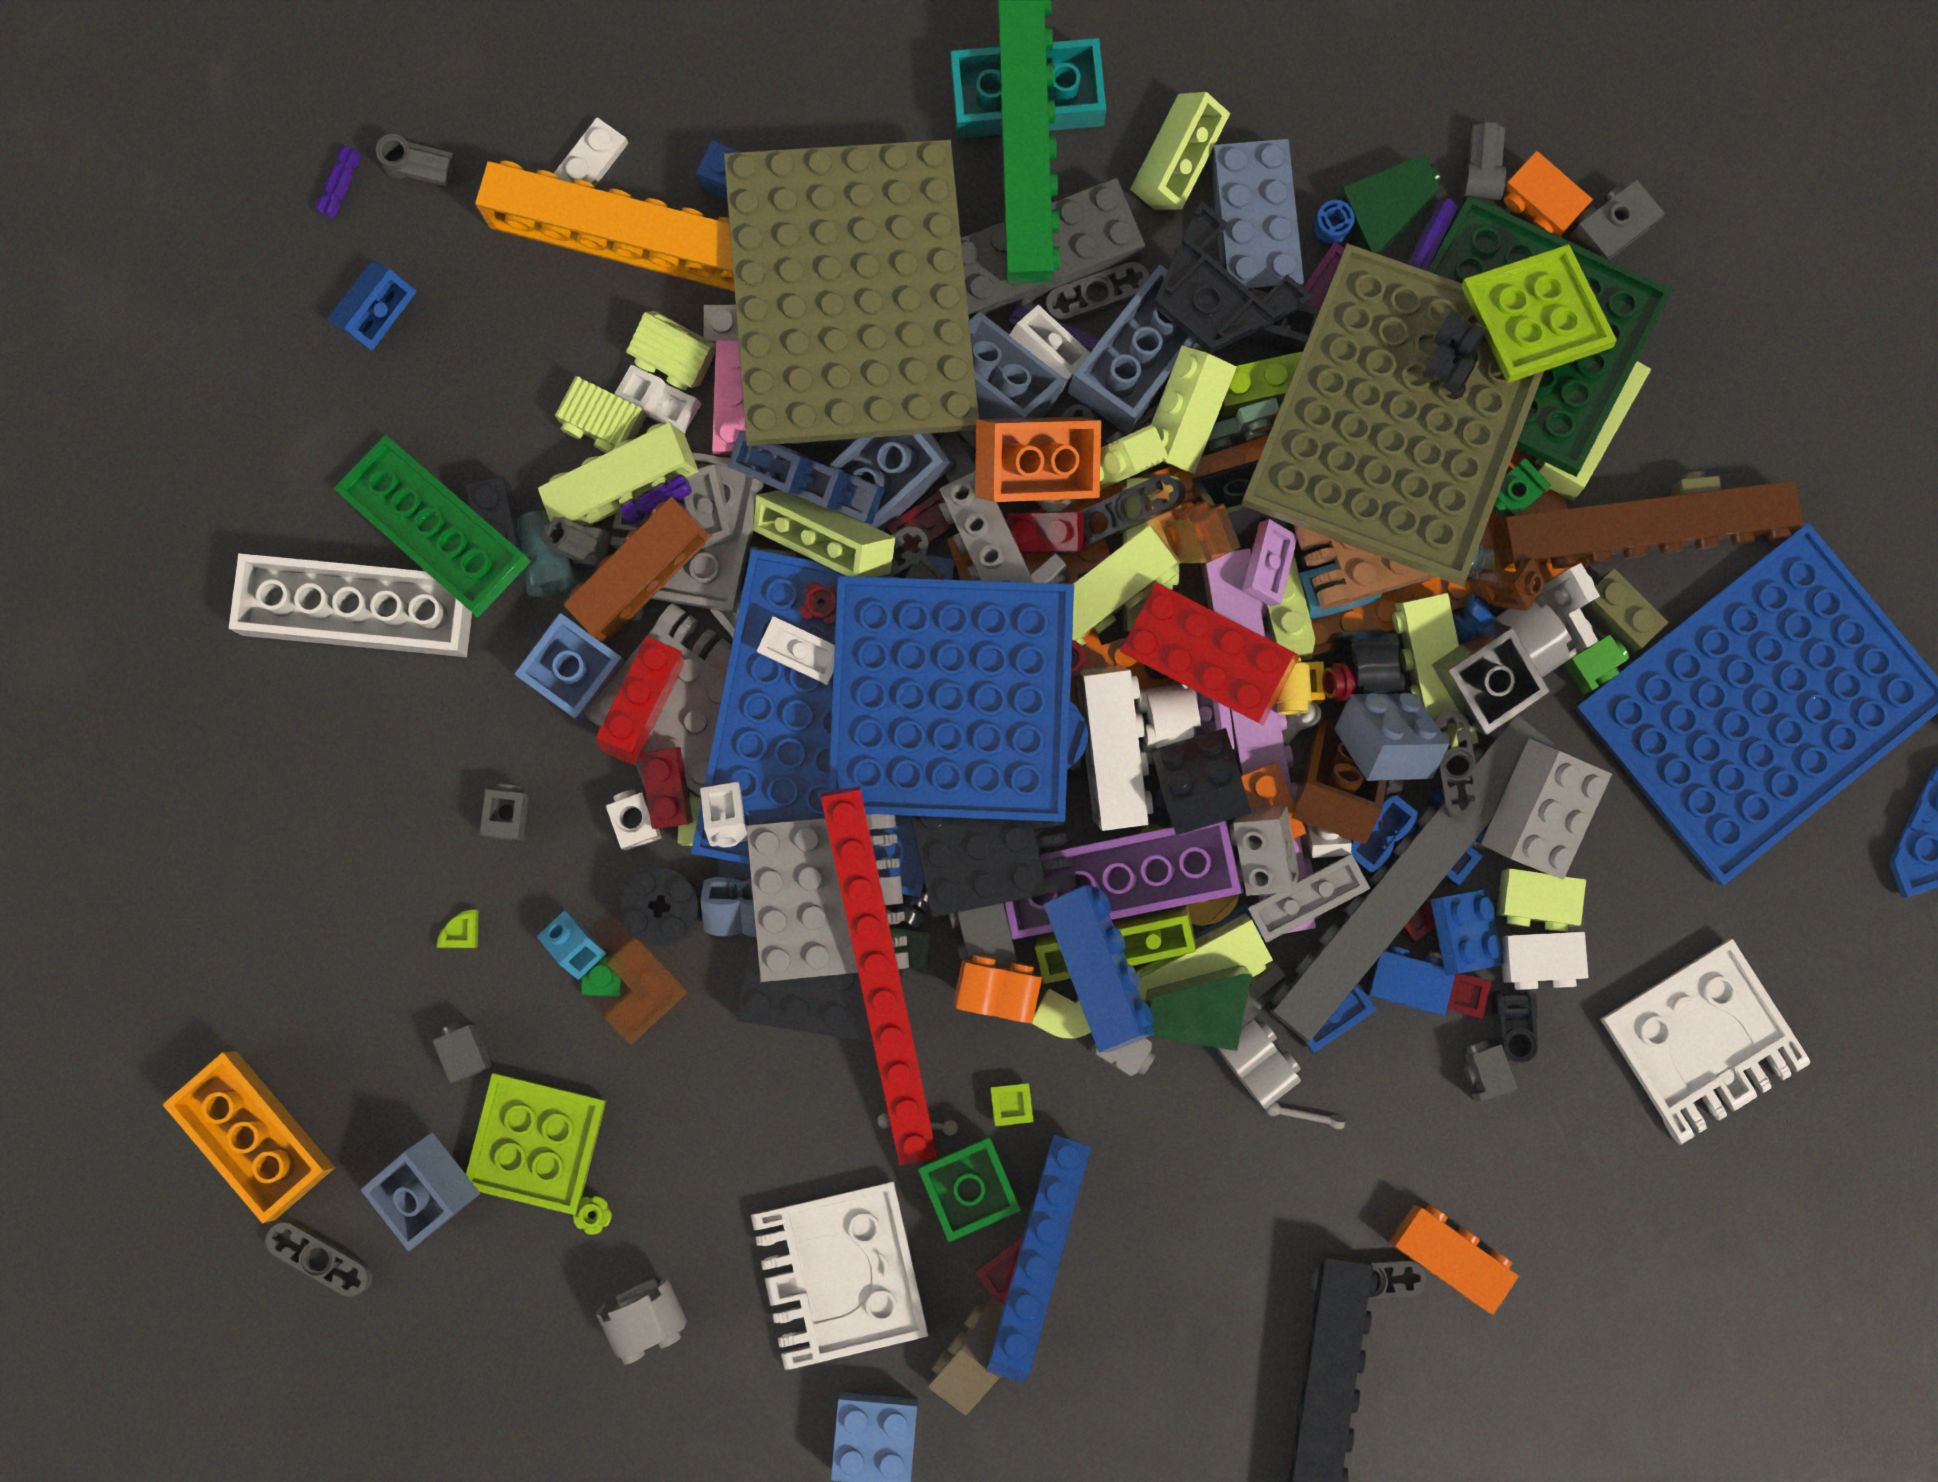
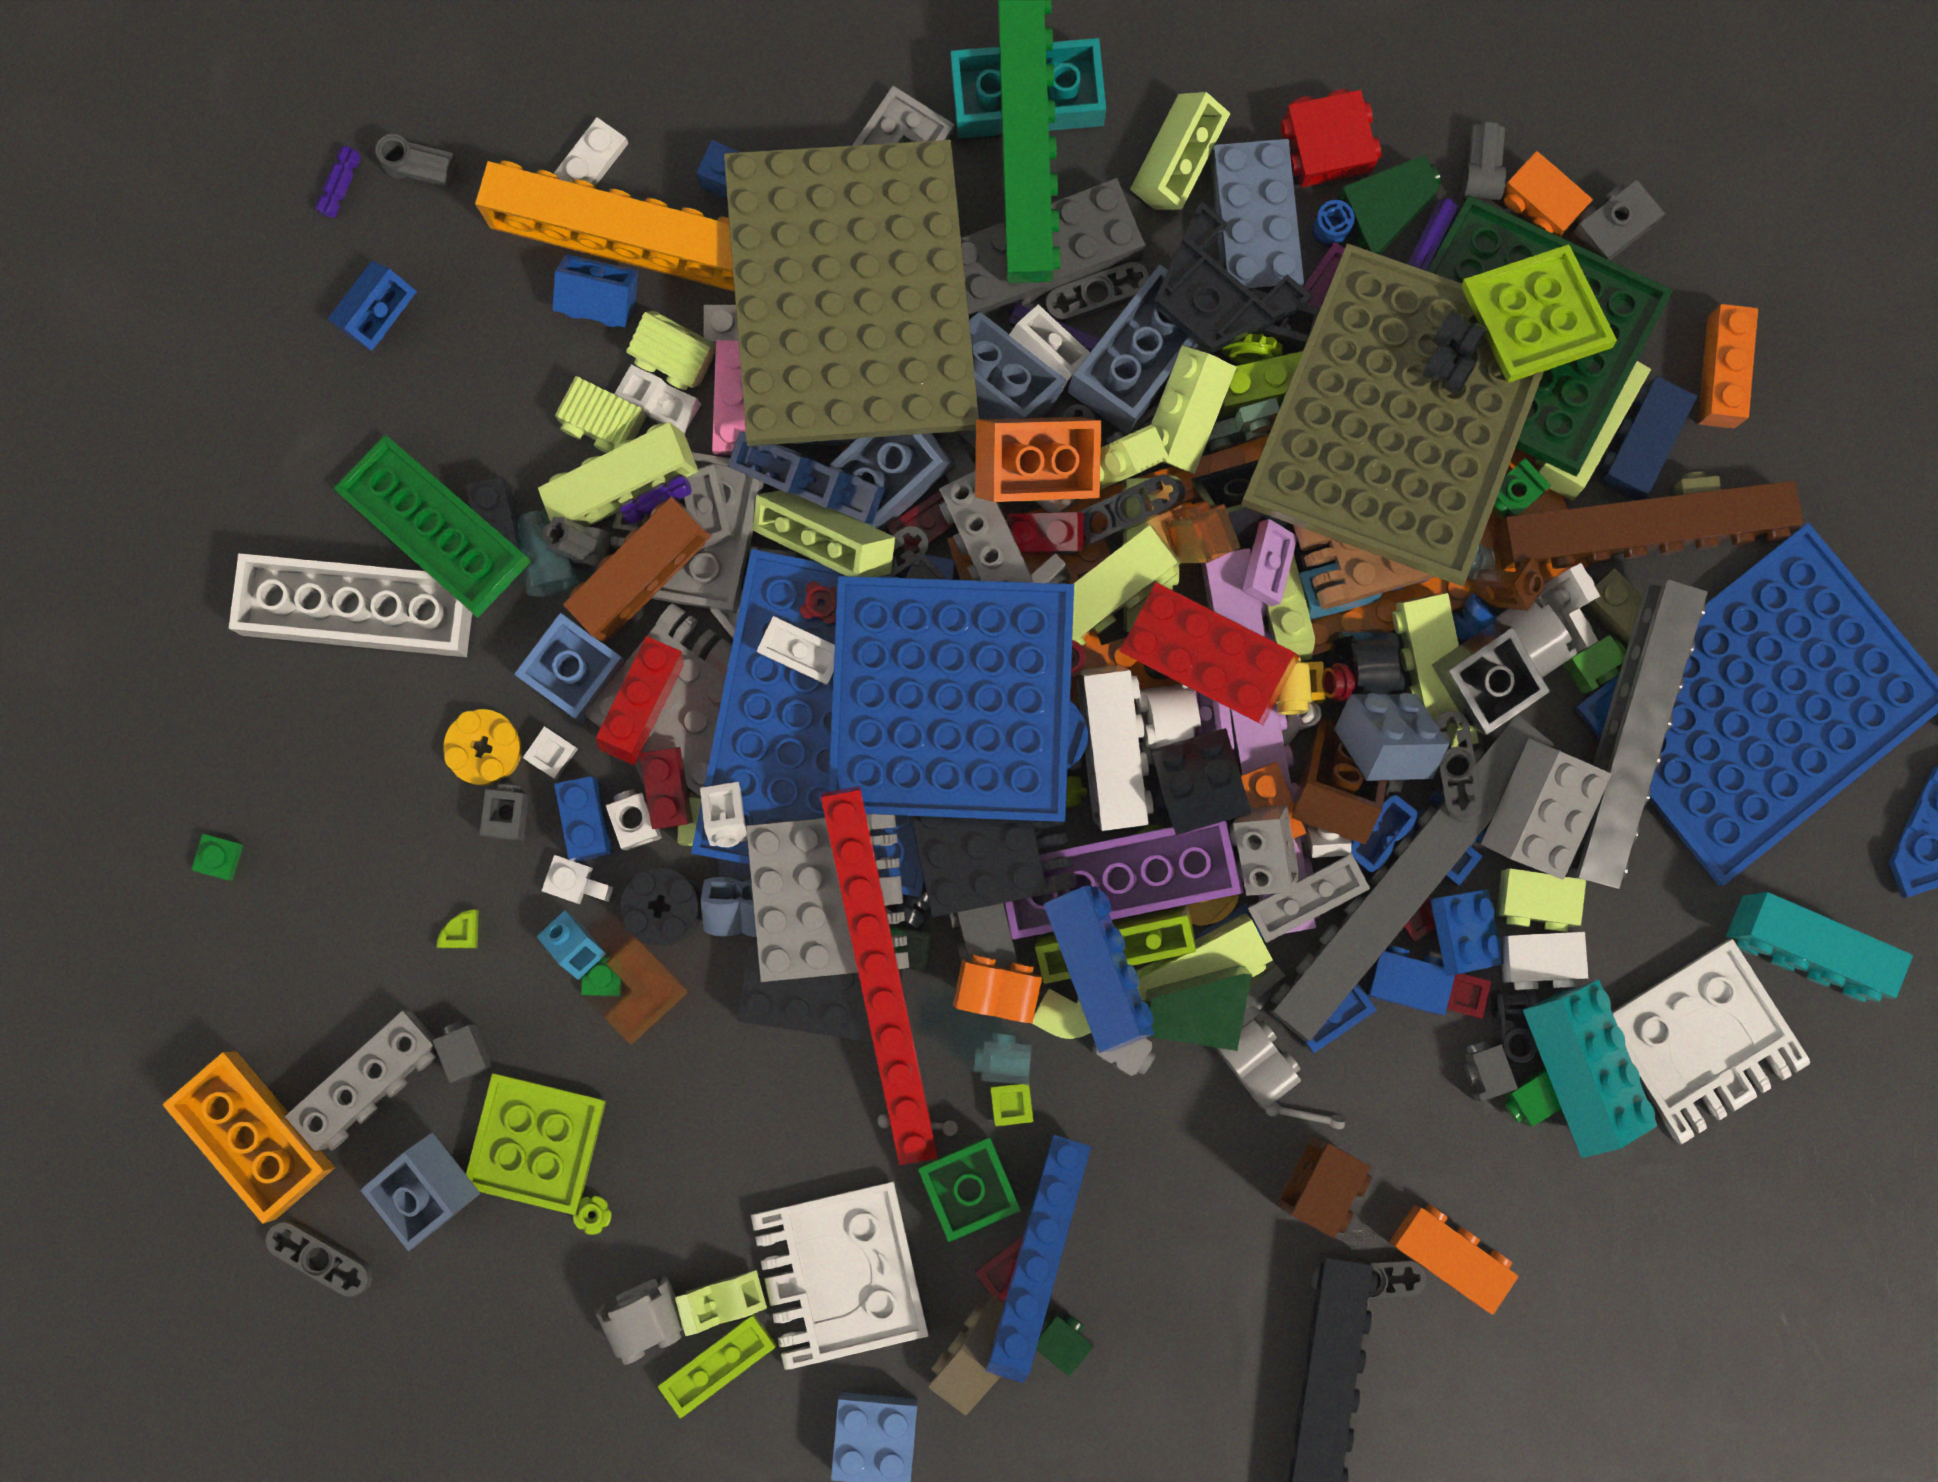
none -> green plate [191,834,243,881]
none -> light grey brick [285,1011,437,1151]
none -> yellow plate [444,709,522,786]
none -> white plate [523,726,578,780]
none -> white plate [542,855,614,904]
none -> blue brick [553,254,638,327]
none -> blue brick [554,776,613,862]
none -> lime plate [657,1314,777,1419]
none -> yellowish green brick [675,1270,767,1336]
none -> light grey plate [852,86,955,146]
none -> clear light blue brick [974,1033,1032,1085]
none -> dark green brick [1036,1311,1094,1377]
none -> lime plate [1066,776,1087,808]
none -> lime gear [1222,333,1283,365]
none -> reddish brown brick [1276,1137,1372,1239]
none -> red brick [1280,89,1381,188]
none -> green brick [1504,1068,1562,1127]
none -> teal brick [1523,980,1657,1158]
none -> dark grey brick [1567,577,1708,889]
none -> dark blue brick [1598,376,1697,501]
none -> orange brick [1697,304,1758,429]
none -> teal brick [1726,892,1913,1003]

